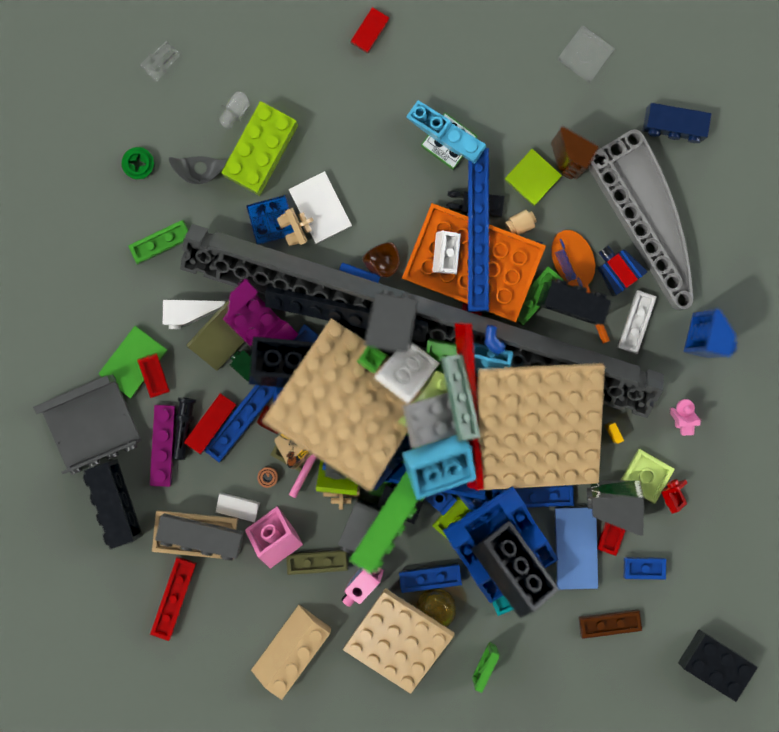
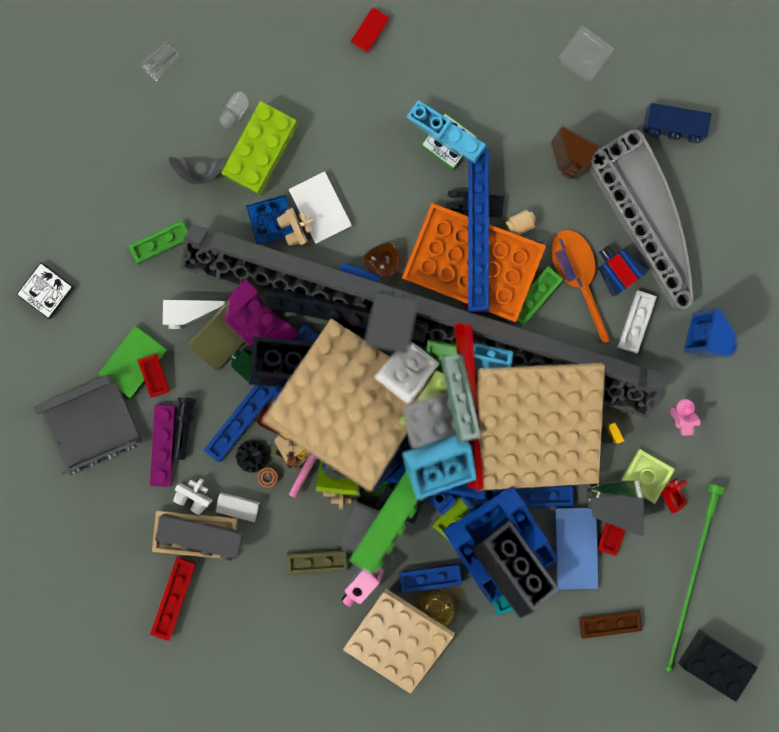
black brick [83,459,143,549] -> none
green gear [121,147,155,180] -> none
red tile [184,393,237,455] -> none
bright pink slope [245,506,303,569] -> none
tan slope [251,605,331,700] -> none
bright green plate [357,346,387,374] -> none
white slope [432,231,461,274] -> none
bright green tile [472,642,500,693] -> none
blue arm [485,325,506,355] -> none
lime tile [504,149,562,206] -> none
black brick [537,279,611,325] -> none
blue plate [624,557,666,580] -> none
none -> tile [16,262,75,319]
none -> white hips [173,478,213,515]
none -> black gear [236,440,268,473]
none -> bright green piece [665,483,726,673]

